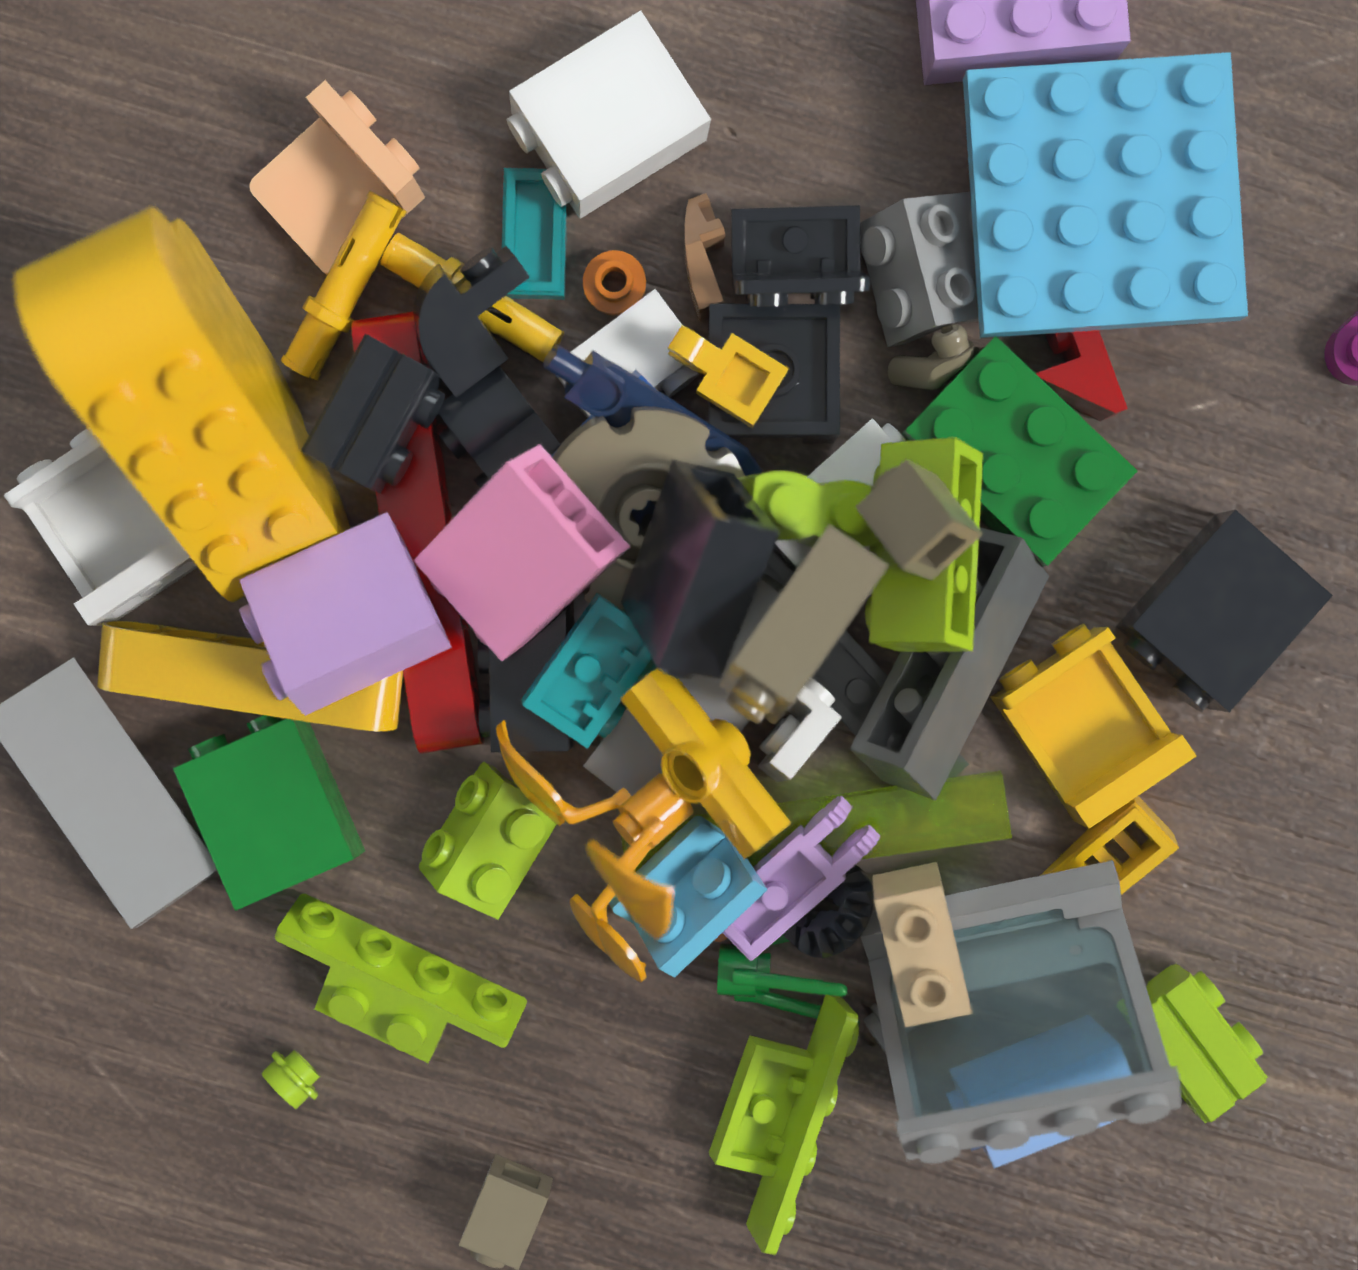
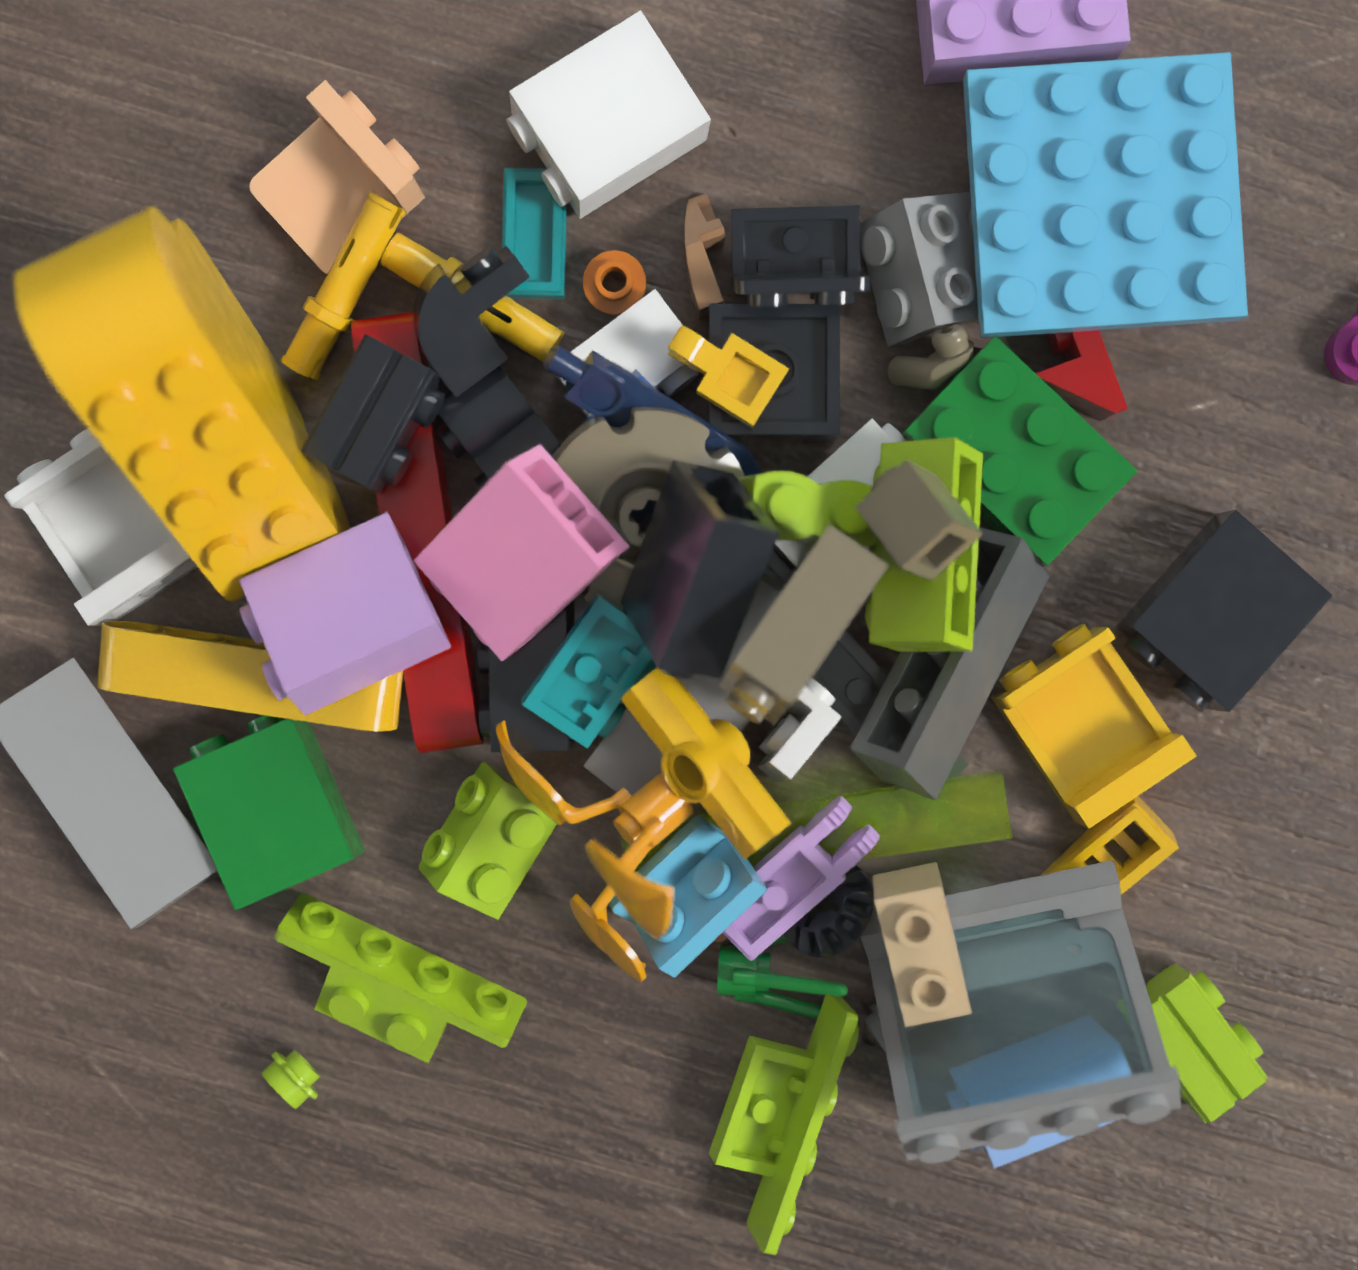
dark tan brick [459,1154,553,1270] -> none

